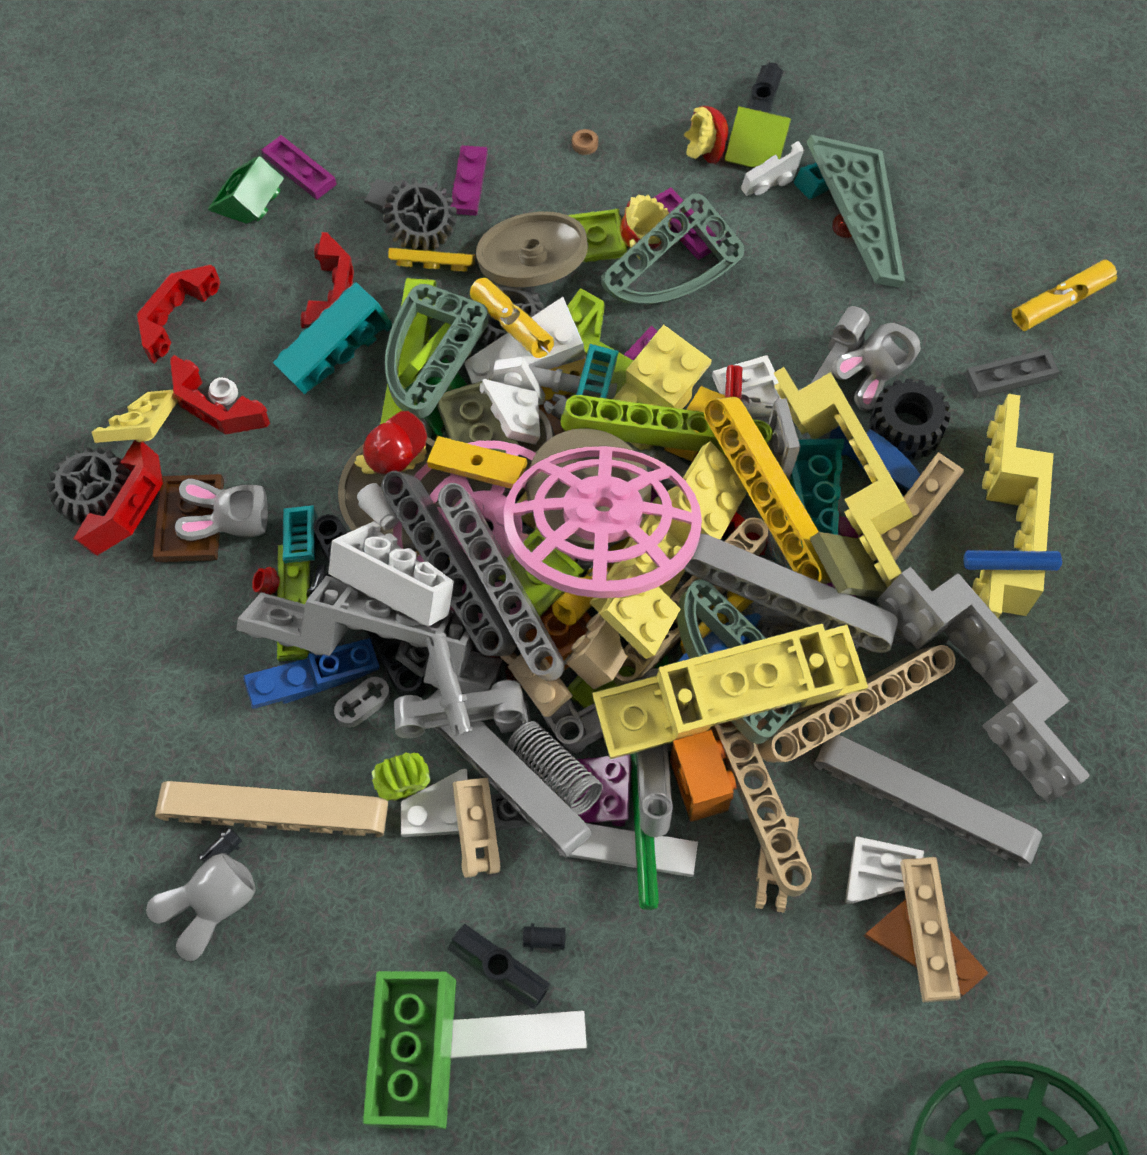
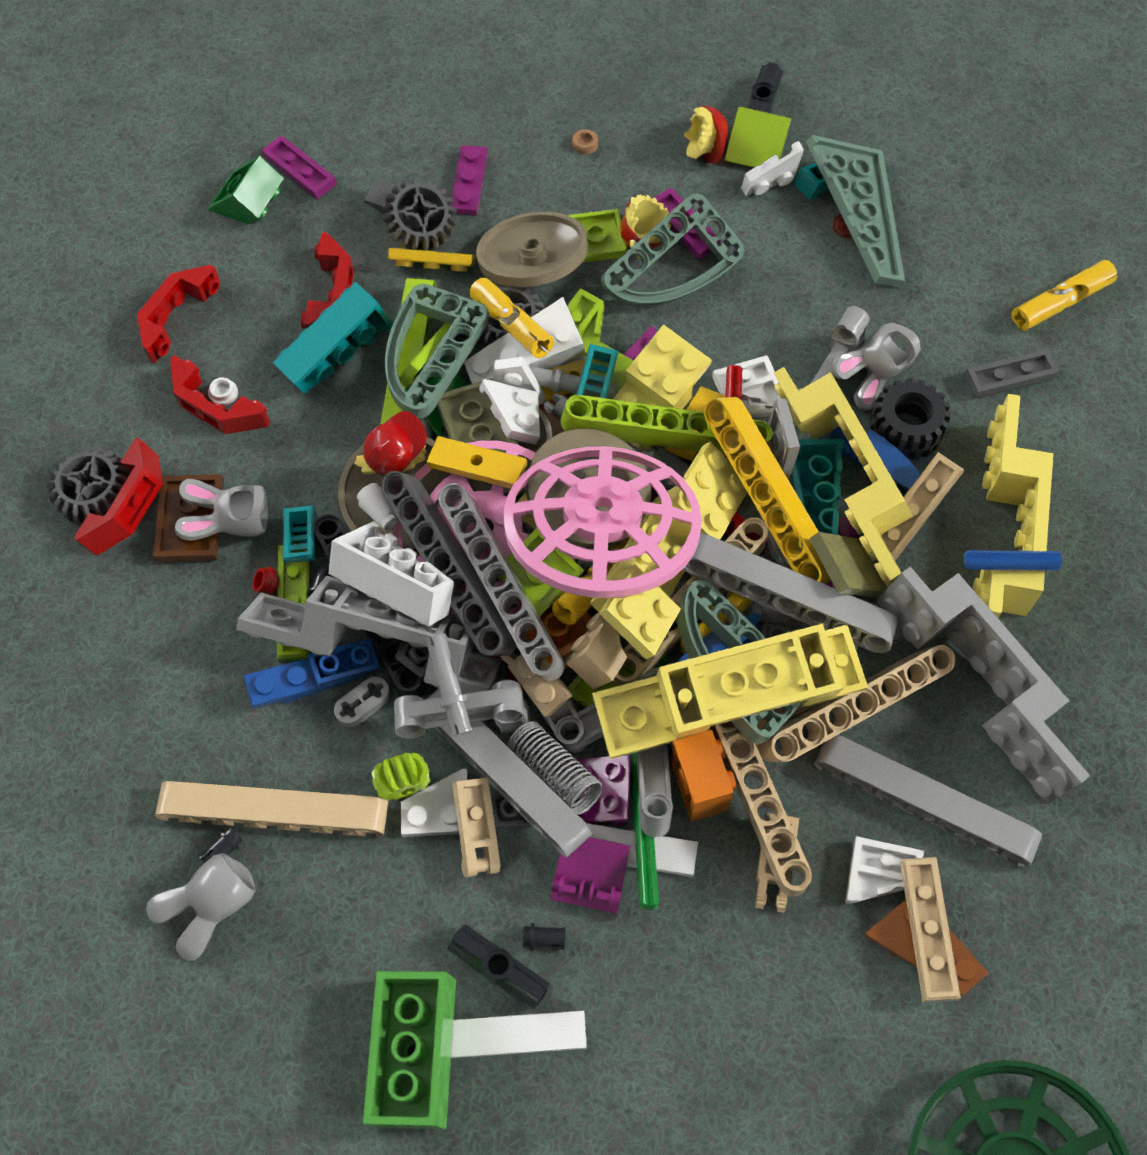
light yellow wing [92,390,178,443] -> none
none -> magenta hinge [551,837,631,914]

